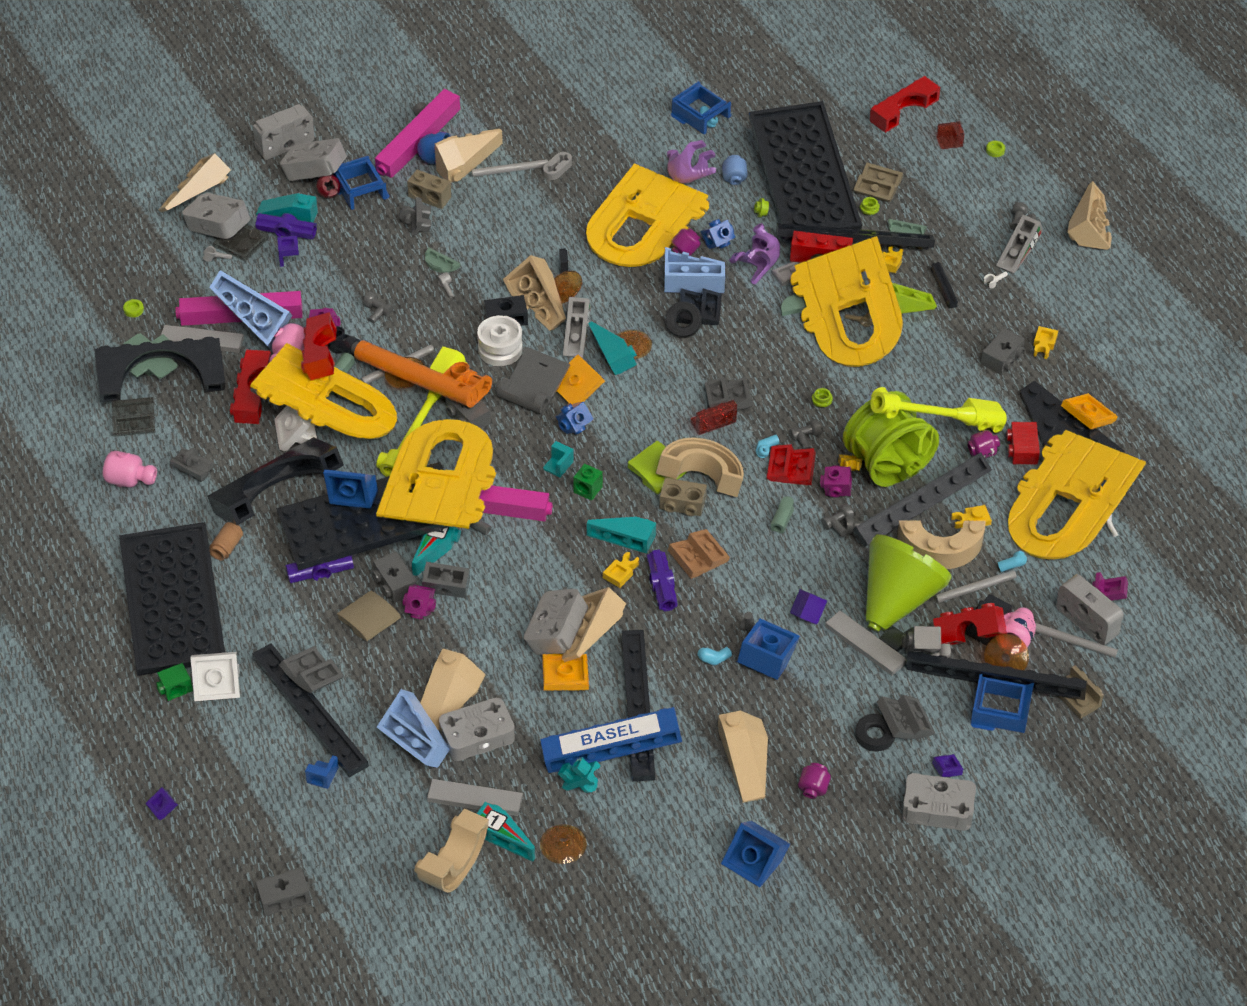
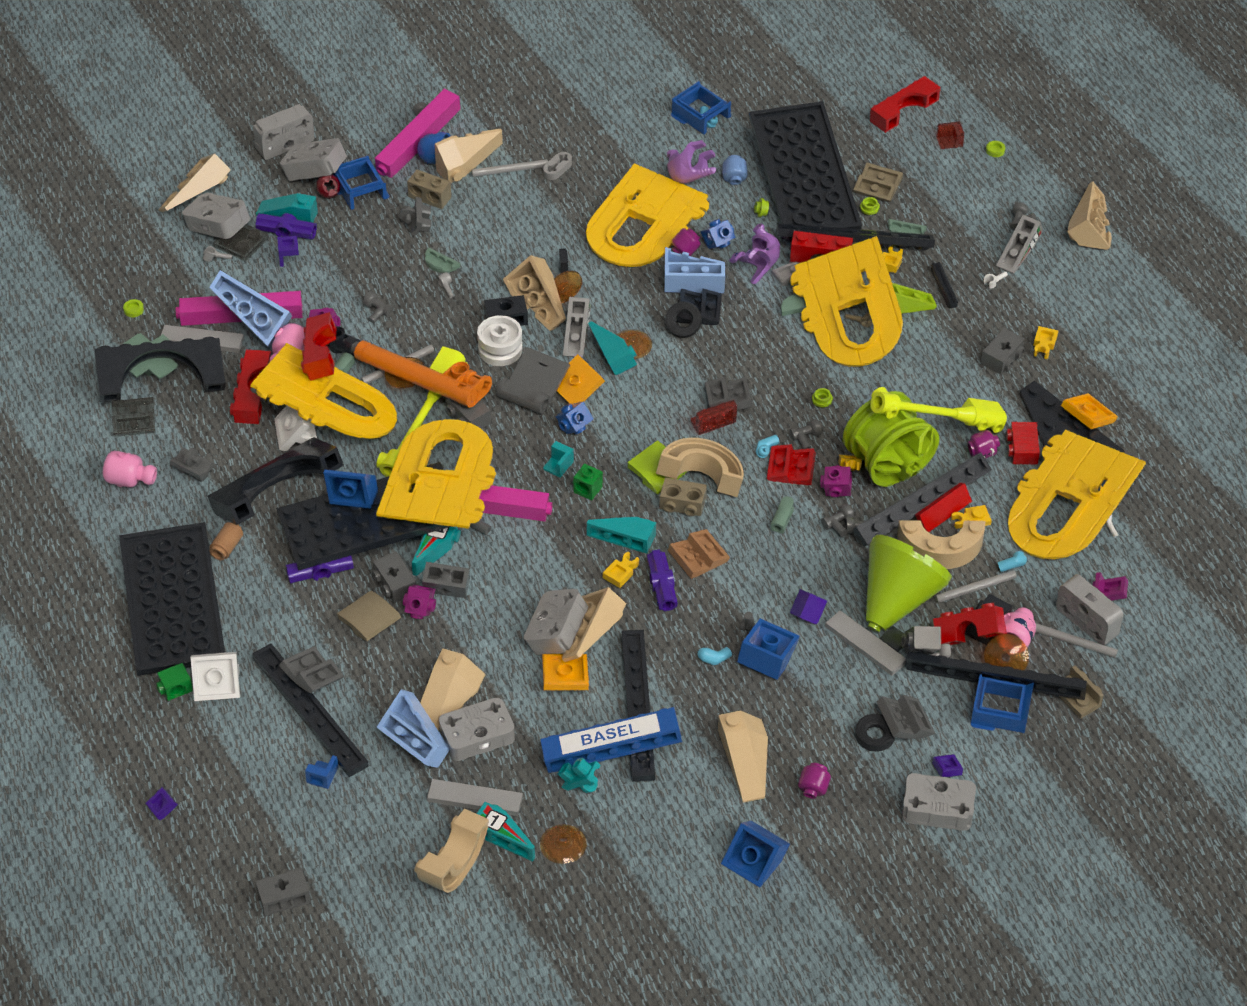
none -> red tile [915,483,972,533]

